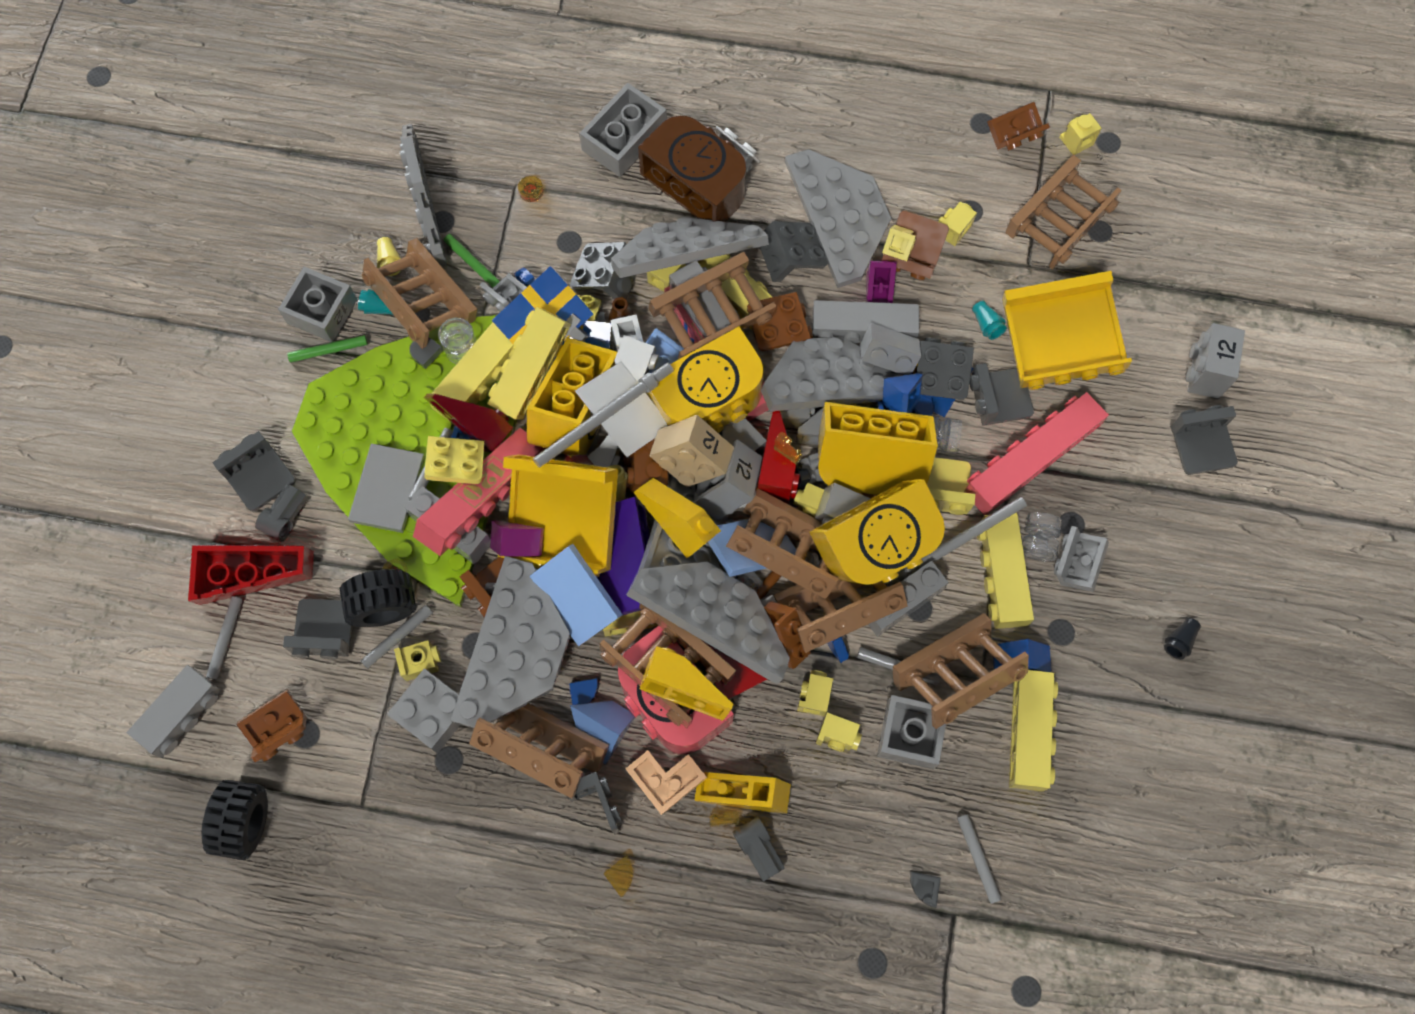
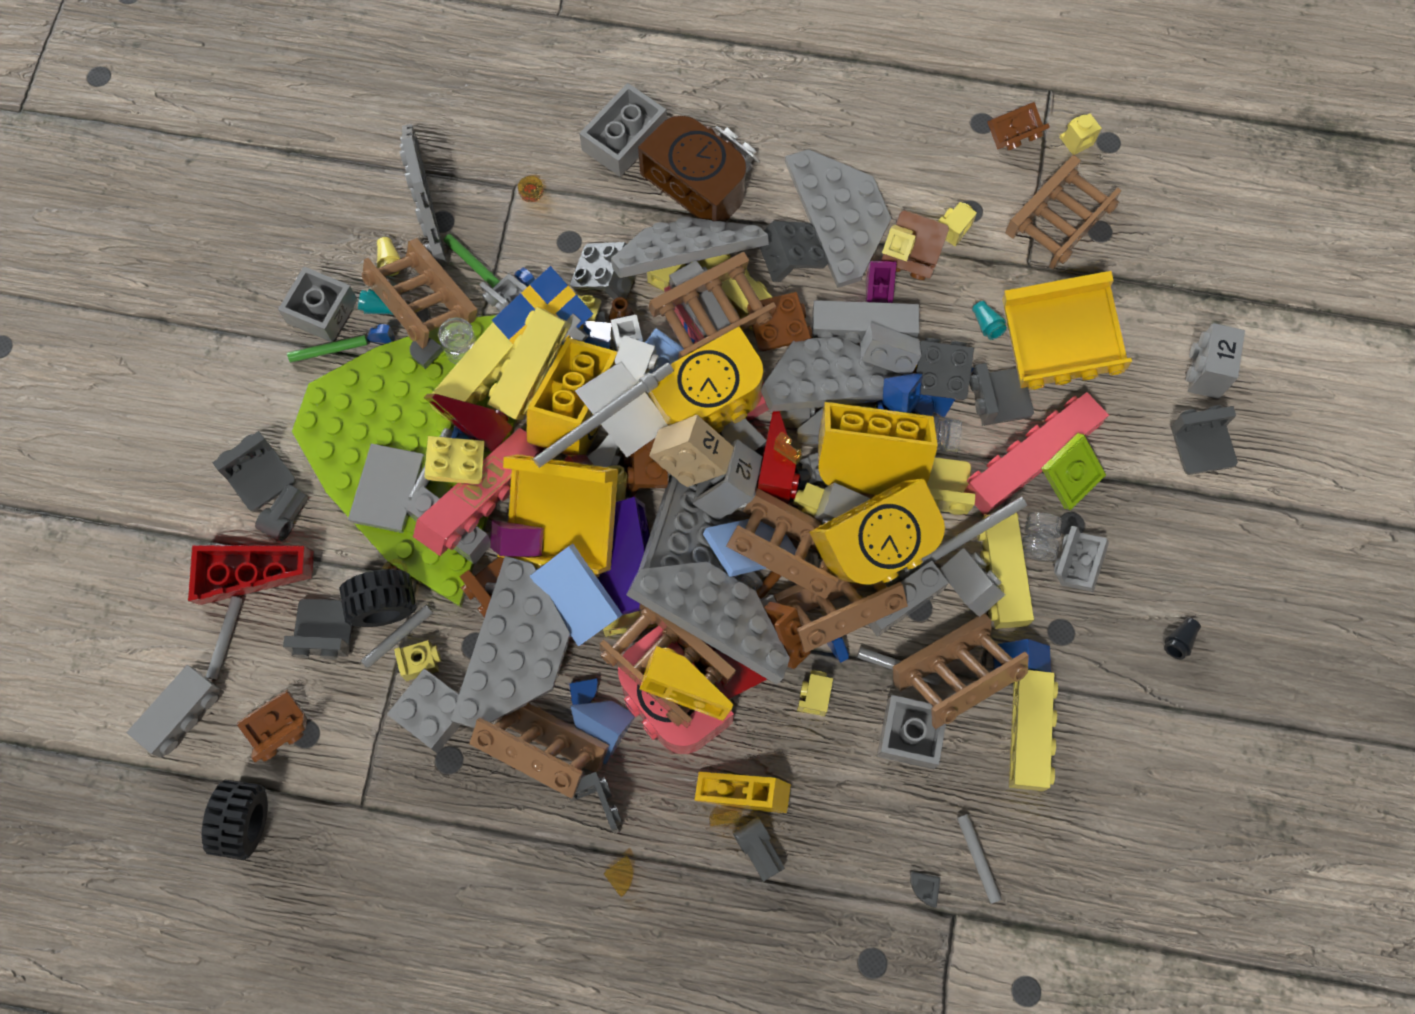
light nougat plate [625,750,707,815] -> none
yellow slope [634,478,721,558] -> none
light yellow brick [815,712,862,752] -> none
none -> blue tile [367,324,395,344]
none -> light grey brick [939,548,1005,617]
none -> lime tile [1041,433,1106,510]

